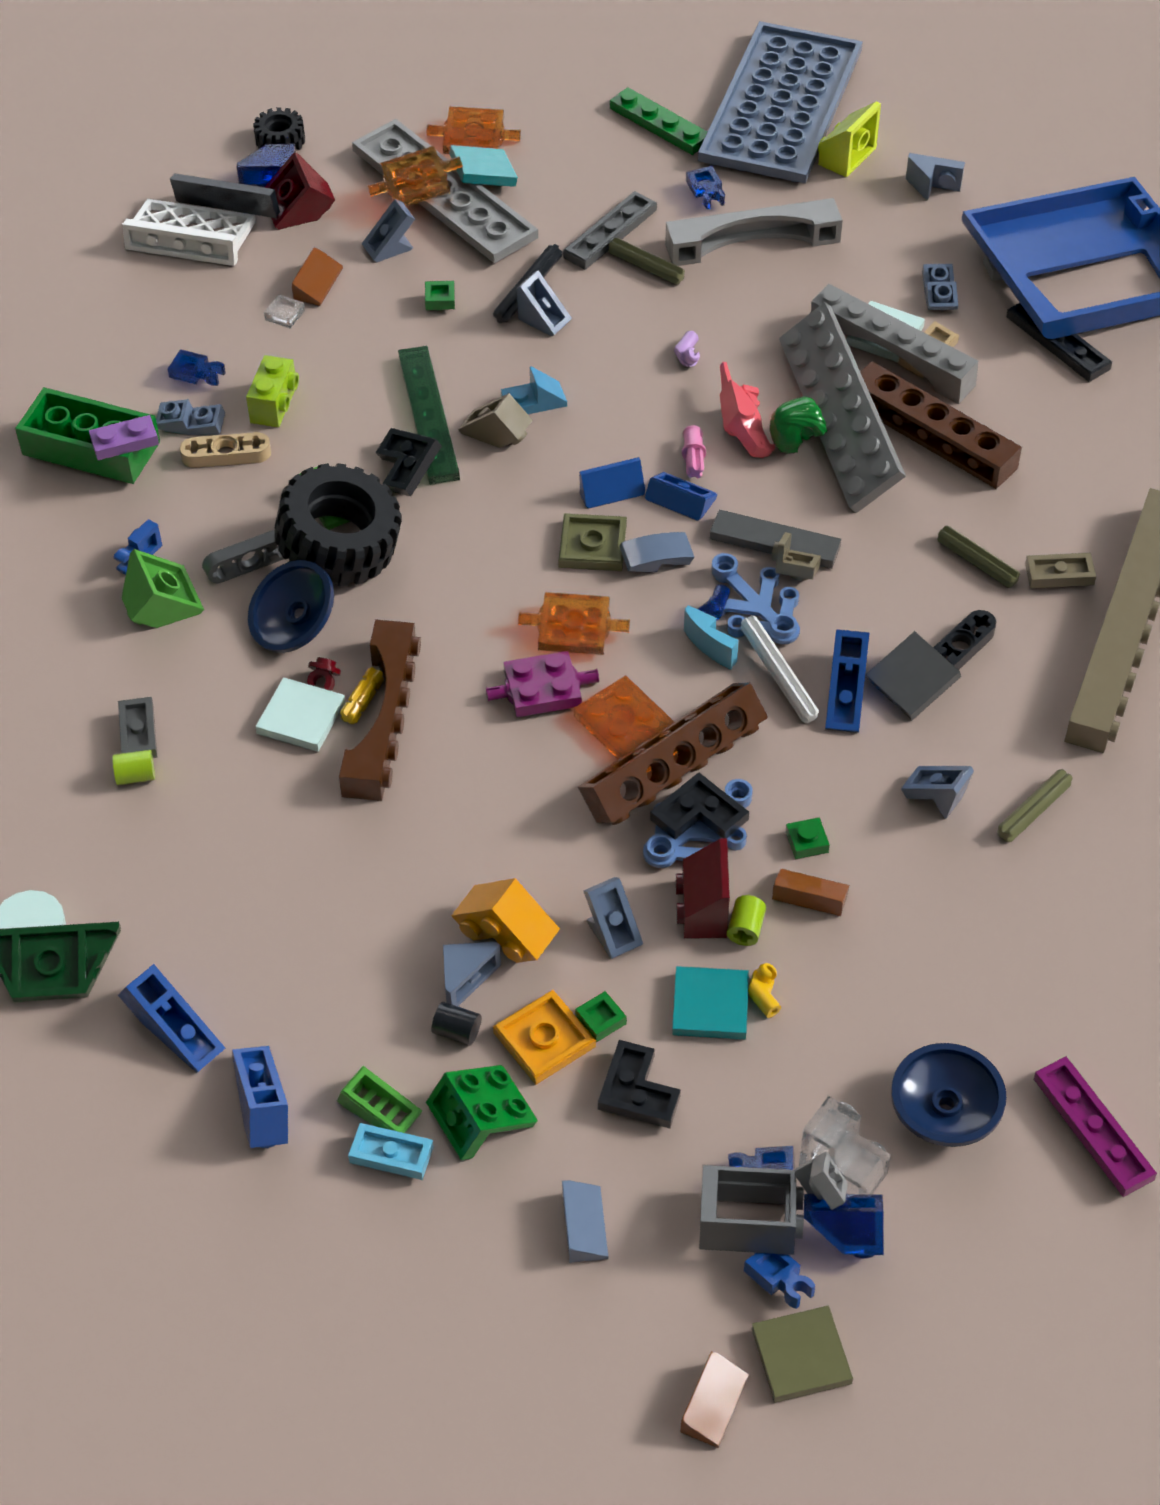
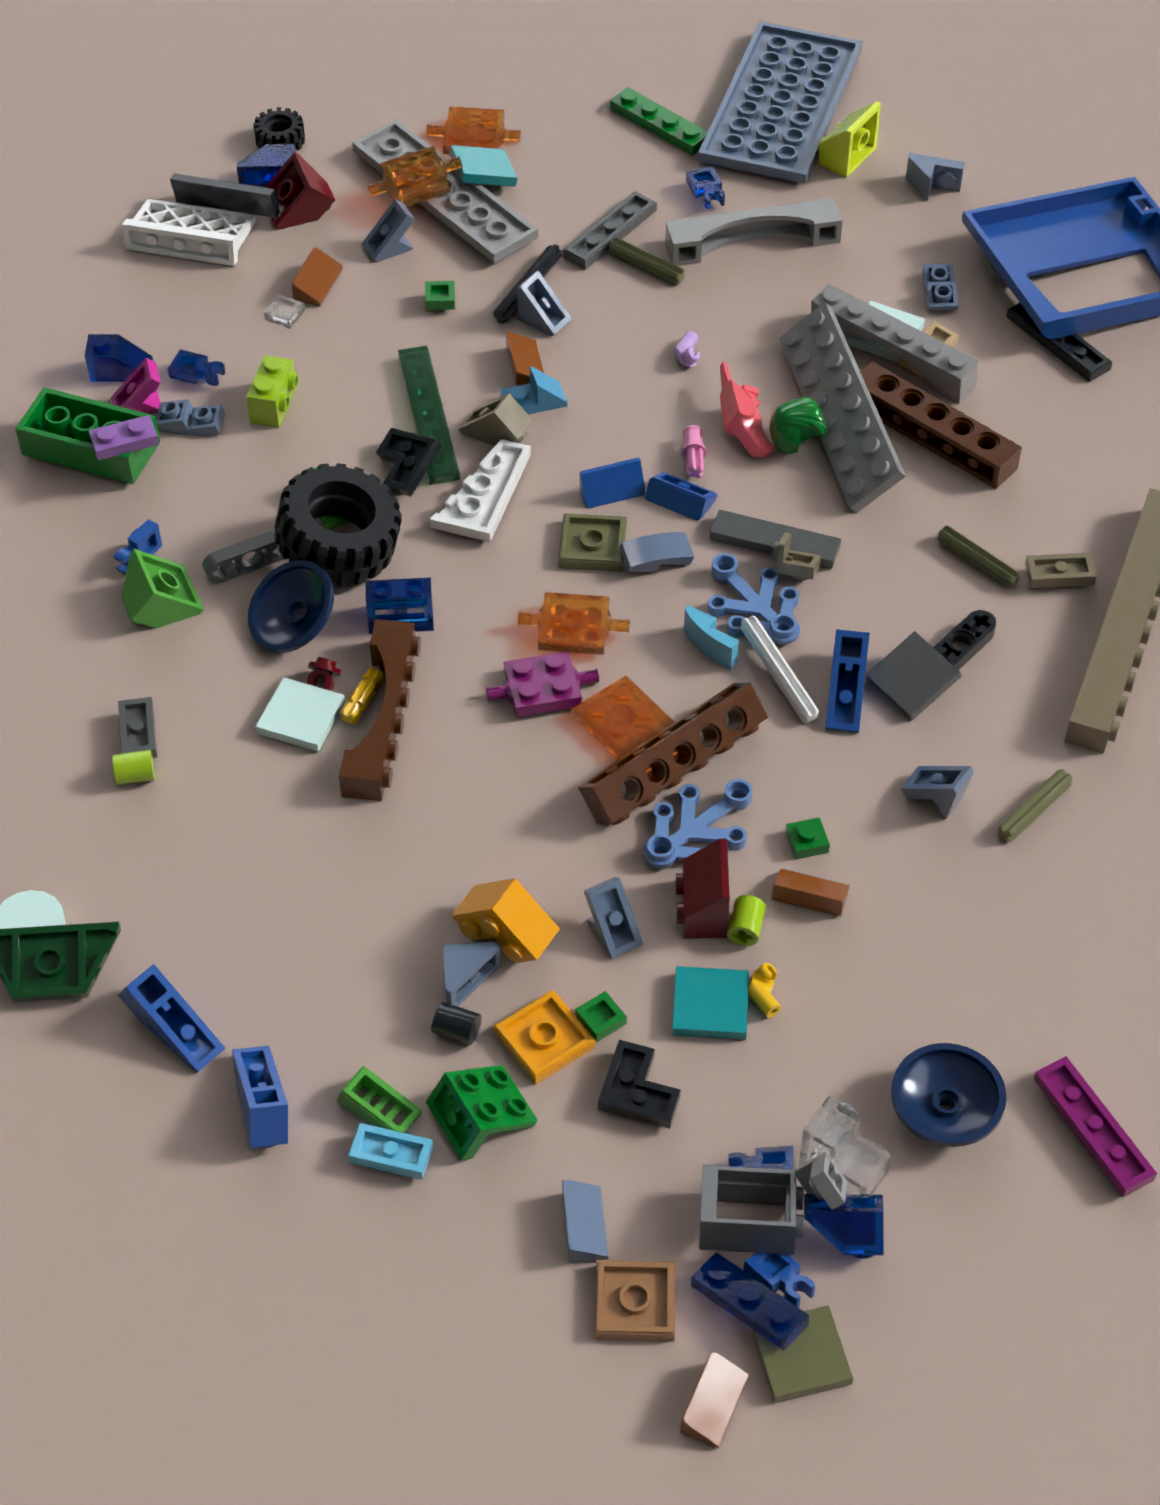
tan beam [180,432,271,468] -> none
black plate [650,772,749,839] -> none
clear blue arm [697,585,730,621] -> none
none -> clear blue slope [85,334,154,382]
none -> dark pink slope [111,358,161,414]
none -> clear blue window [365,577,434,634]
none -> white wing [430,439,531,542]
none -> dark orange slope [506,332,544,386]
none -> medium nougat tile [595,1260,675,1341]
none -> clear blue plate [691,1252,809,1350]

